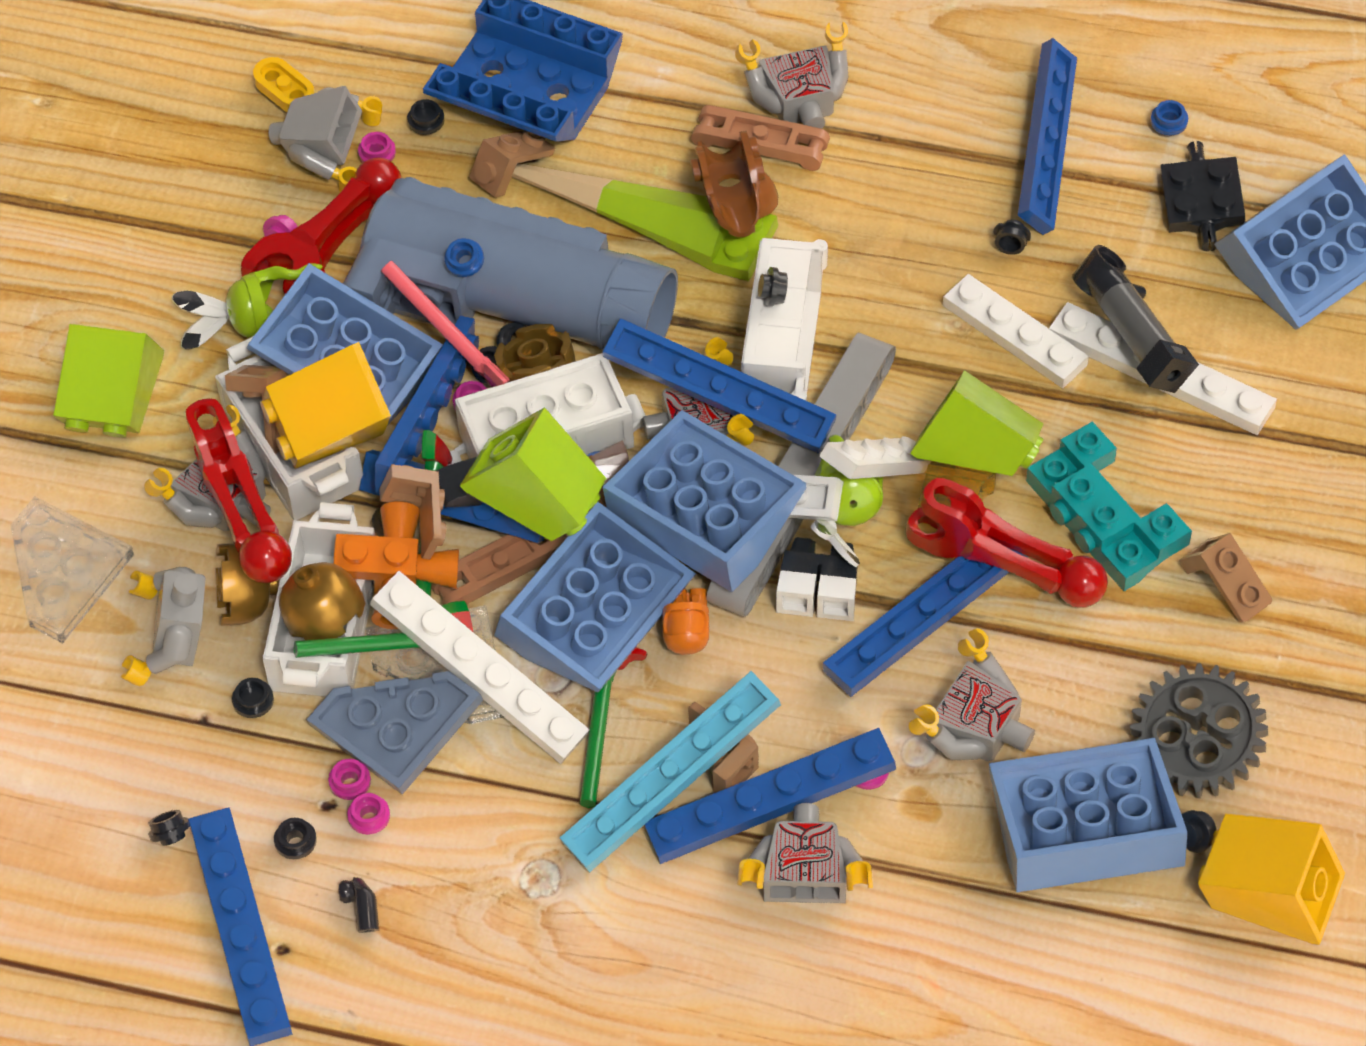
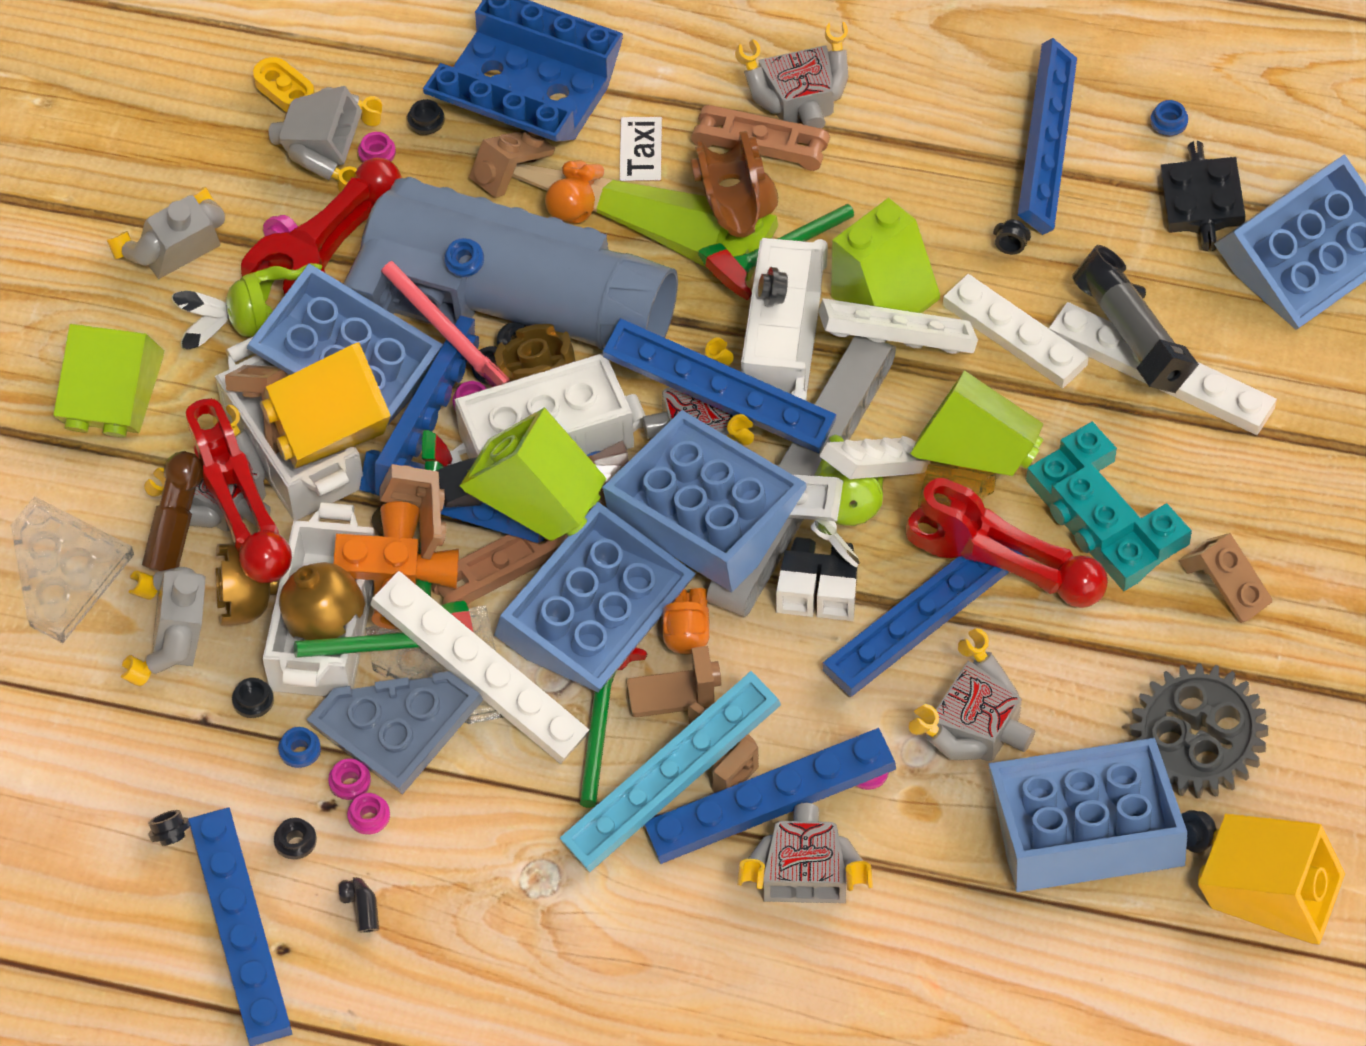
none -> light grey torso [107,187,225,280]
none -> reddish brown piece [142,451,203,571]
none -> blue plate [278,727,321,768]
none -> orange piece [545,160,604,223]
none -> white sticker [620,117,662,181]
none -> medium nougat bracket [627,646,722,717]
none -> piece [698,204,854,300]
none -> white plate [818,298,978,354]
none -> lime slope [831,197,940,341]

